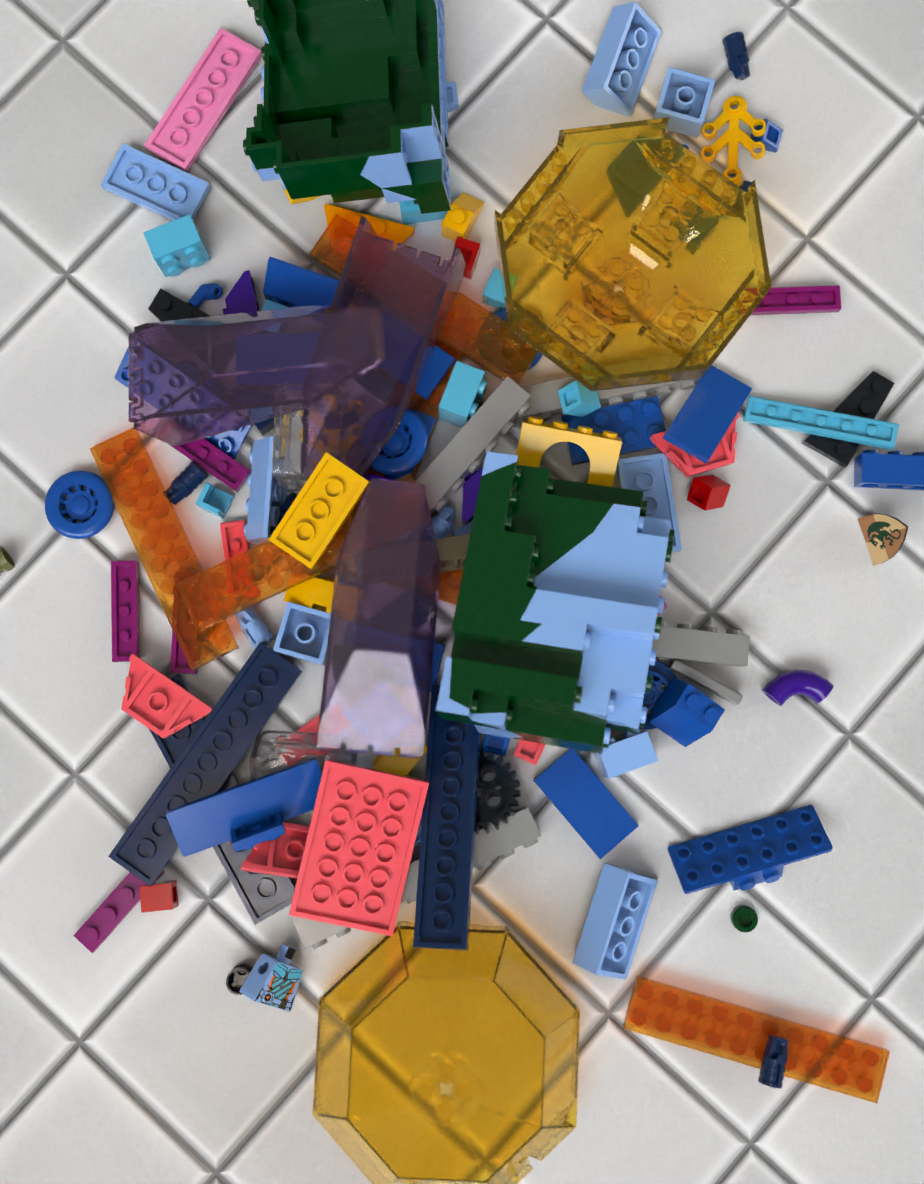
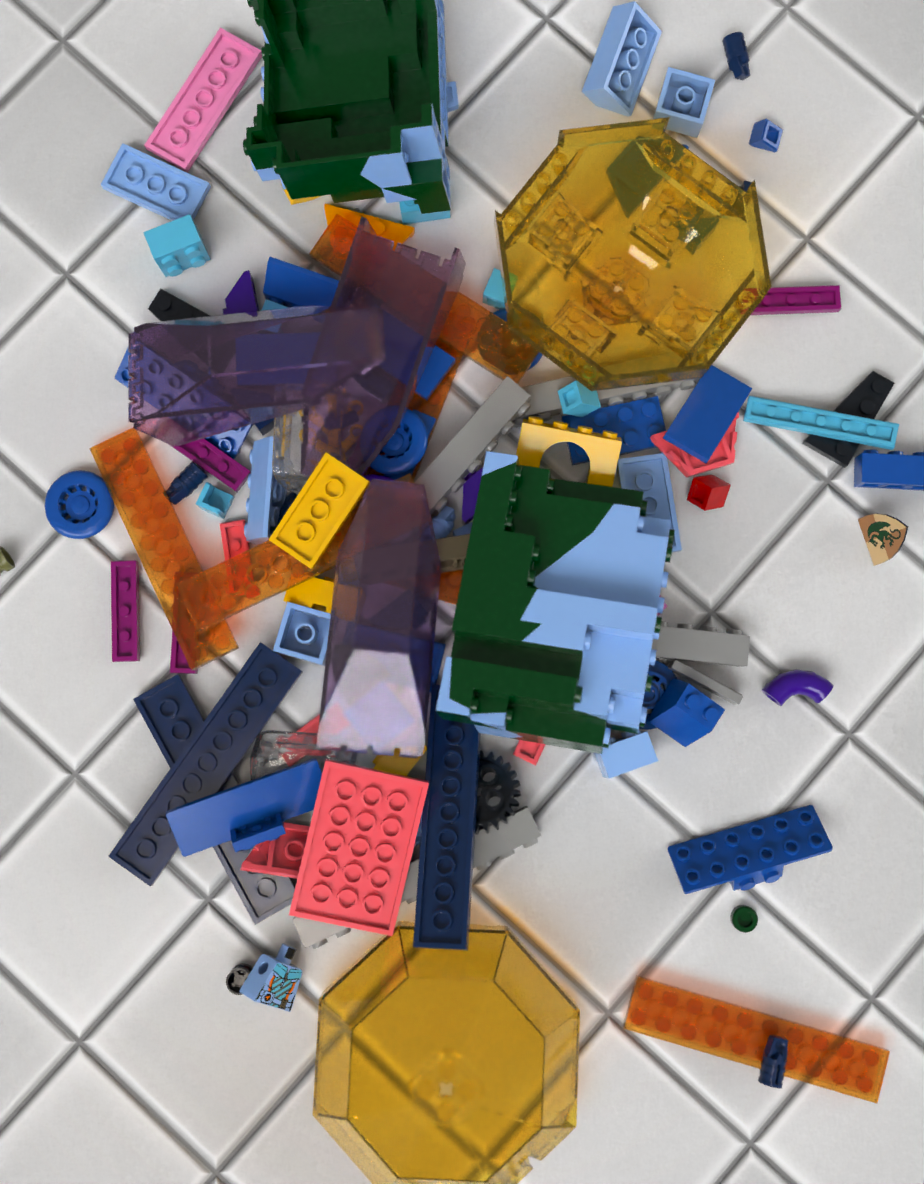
magenta plate [73,871,165,953] -> none
coral wing [121,653,213,738] -> none
panel [140,880,178,913] -> none
blue arm [188,283,223,309] -> none
light blue hinge [234,604,275,649] -> none
medium azure brick [438,361,488,428] -> none
yellow slope [441,193,485,242] -> none
red panel [449,236,481,280] -> none
blue slope [481,734,510,757] -> none
blue tile [533,749,639,860] -> none
light blue slope [572,863,658,979] -> none
yellow plant [701,96,766,189] -> none

